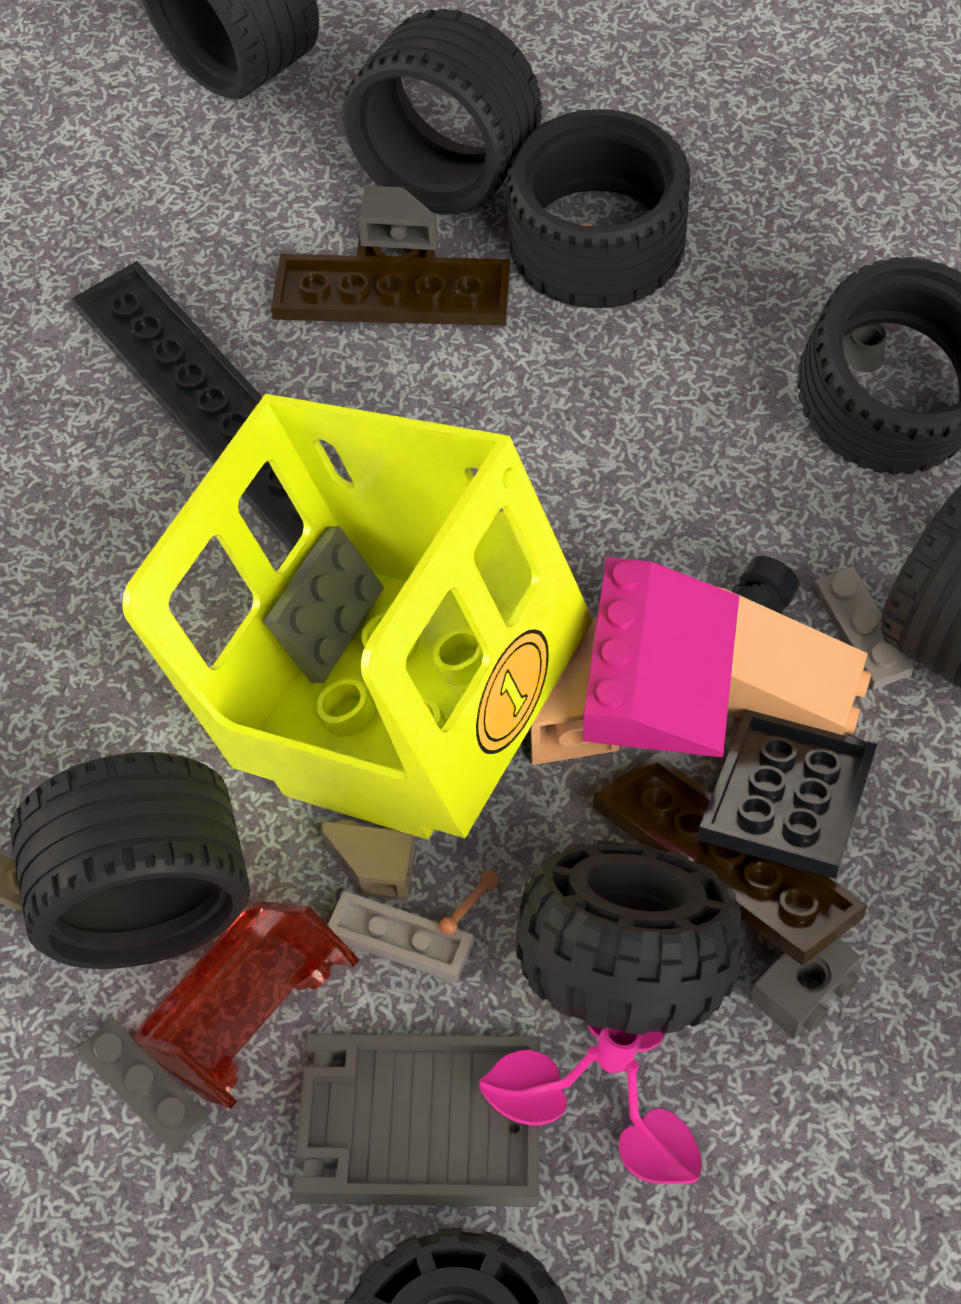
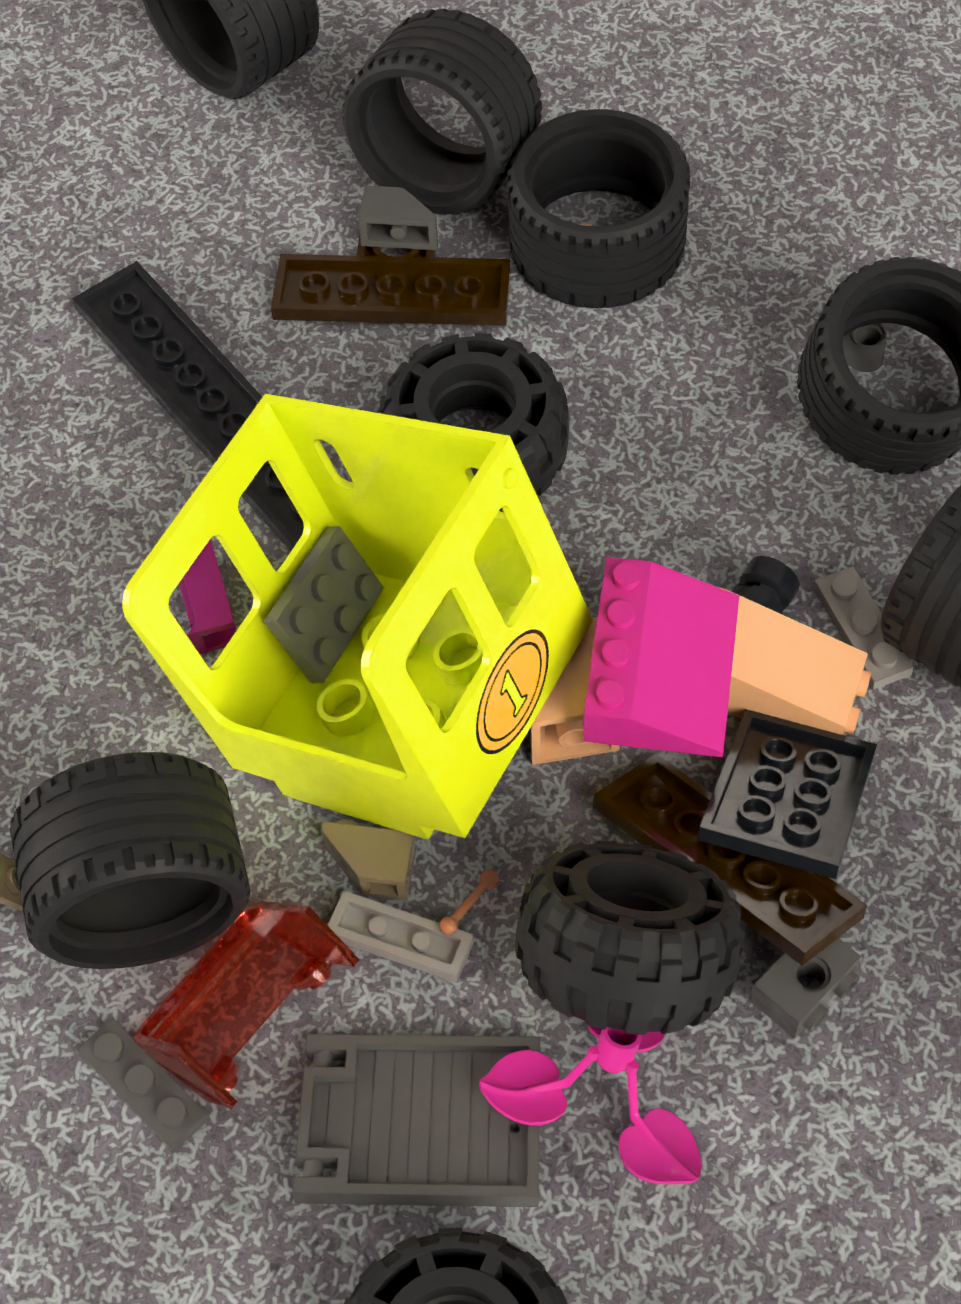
none -> magenta window [179,540,236,654]
none -> black tyre [379,332,569,512]

